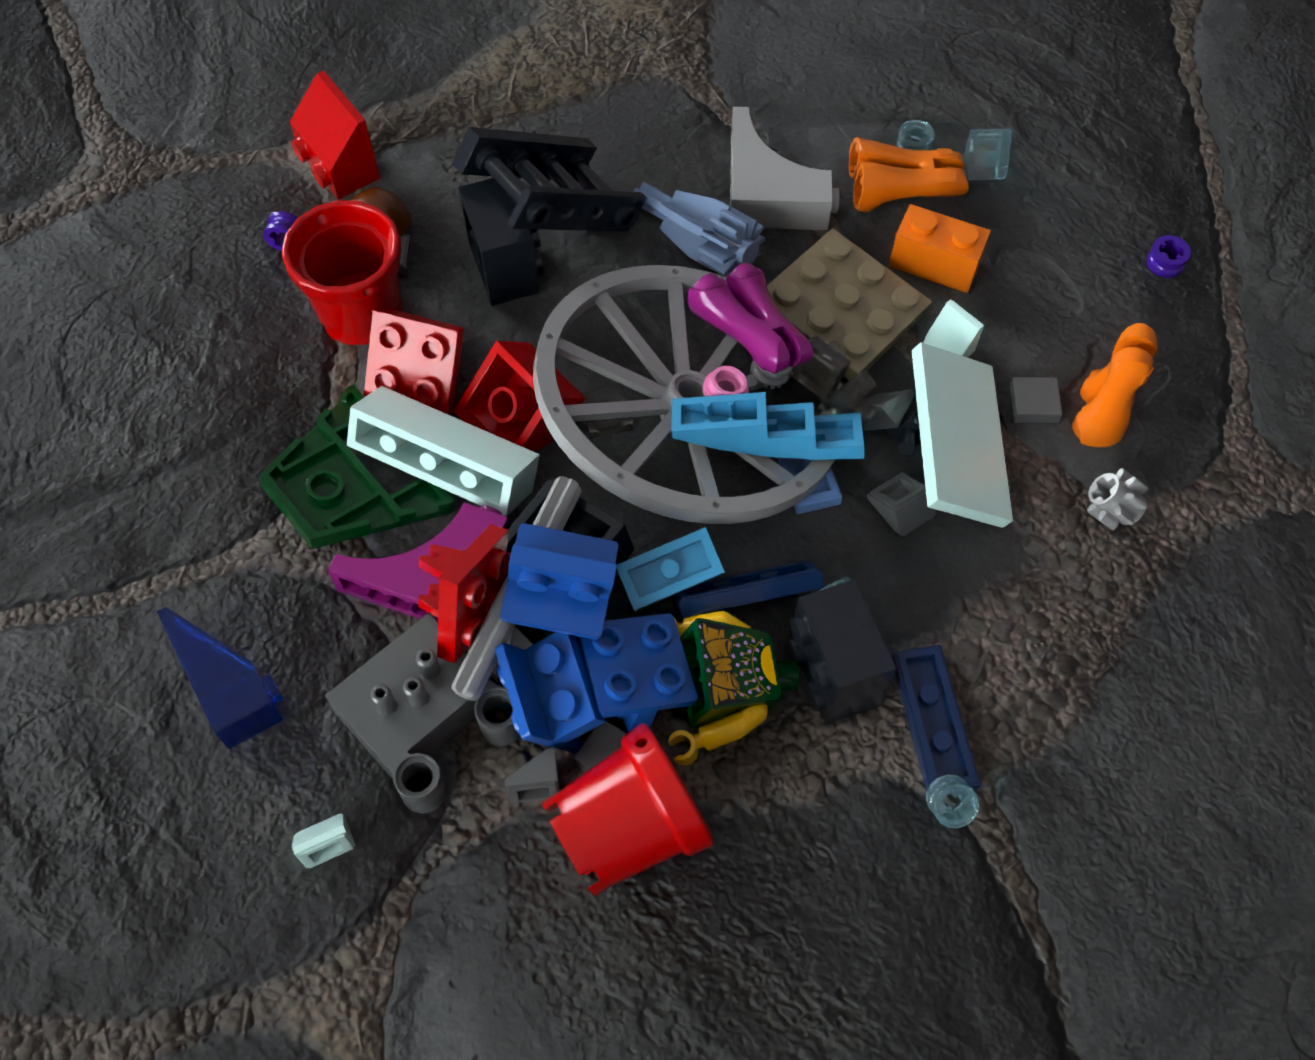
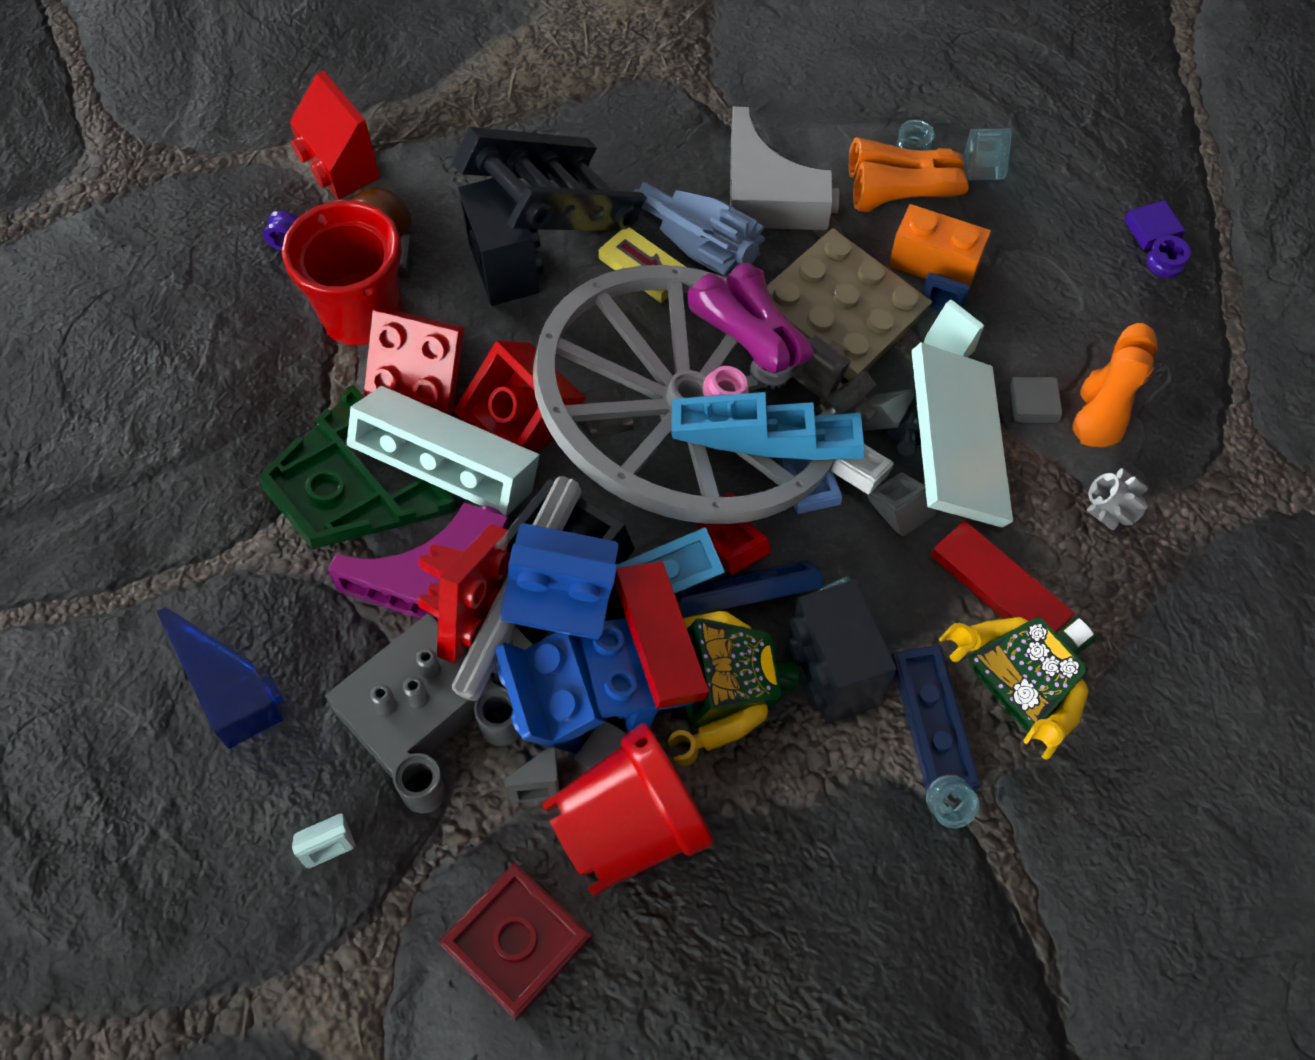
none -> dark red tile [438,862,592,1021]
none -> light yellow tile [598,227,686,303]
none -> red tile [614,561,709,709]
none -> red bracket [695,492,771,575]
none -> white tile [830,444,894,495]
none -> dark blue slope [922,272,970,311]
none -> red tile [930,520,1074,633]
none -> torso [939,617,1096,760]
none -> dark purple tile [1124,200,1185,250]

